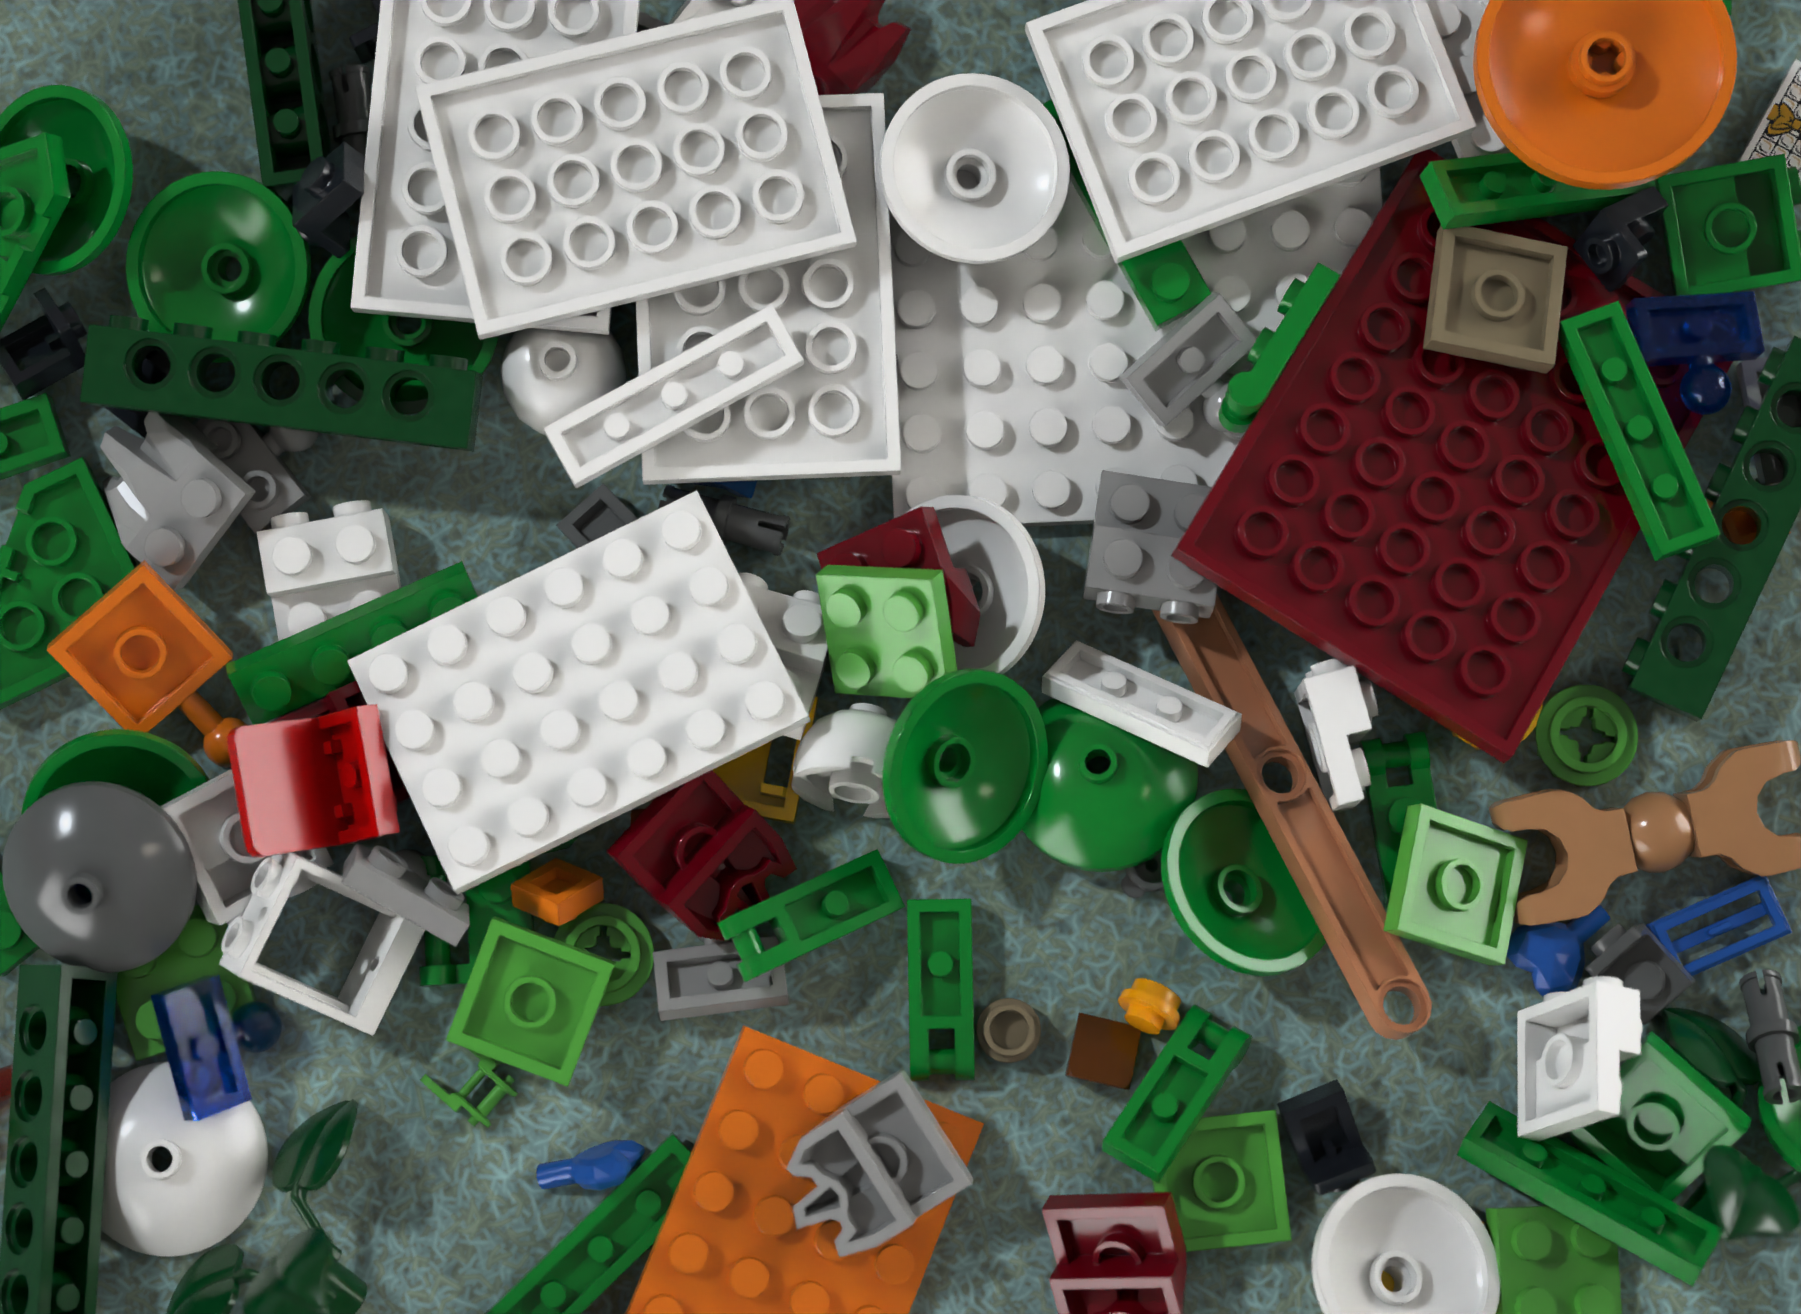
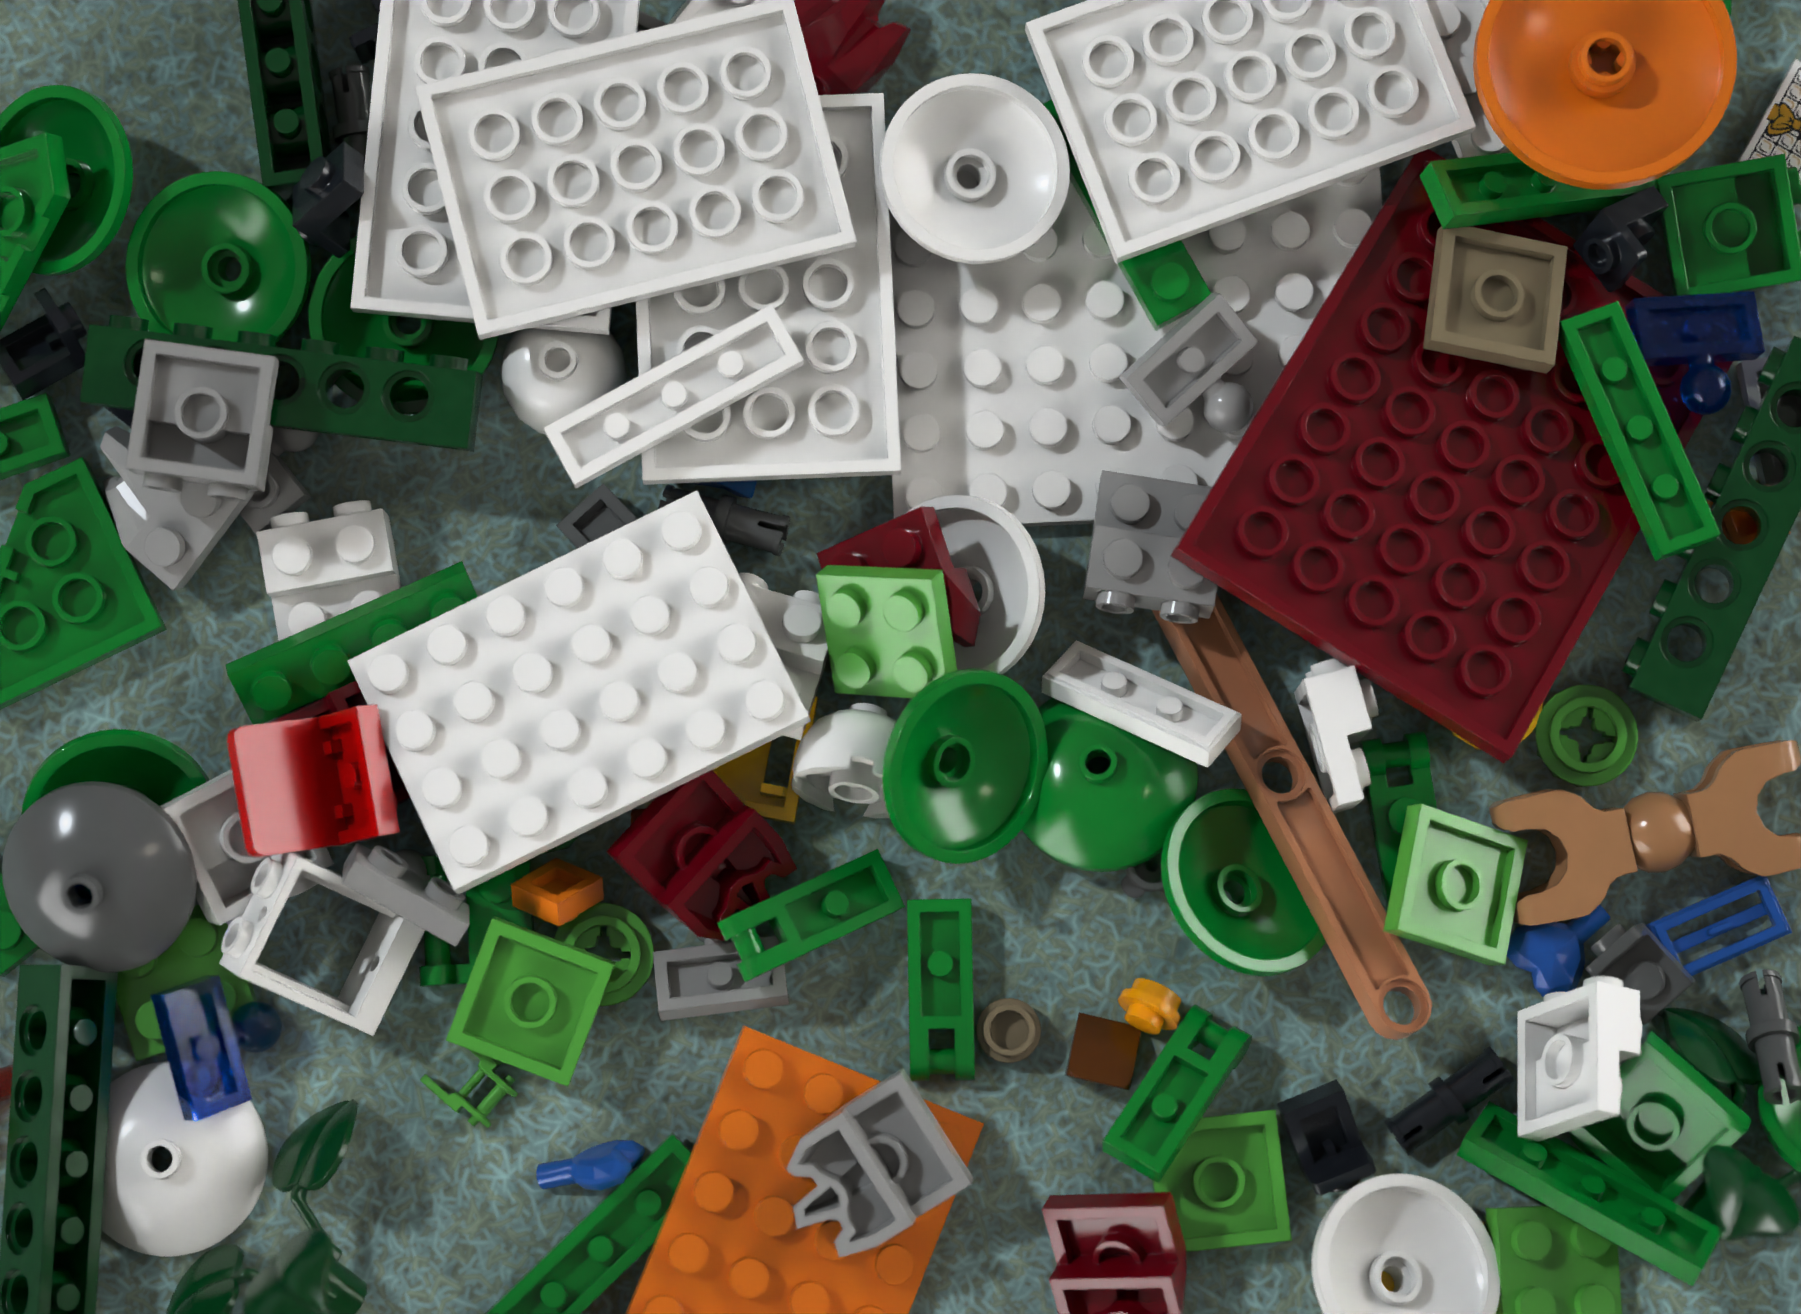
orange plate [47,560,247,768] -> none
green plate [1218,262,1340,433] -> none
none -> light grey plate [125,339,279,502]
none -> black pin [1384,1047,1514,1156]

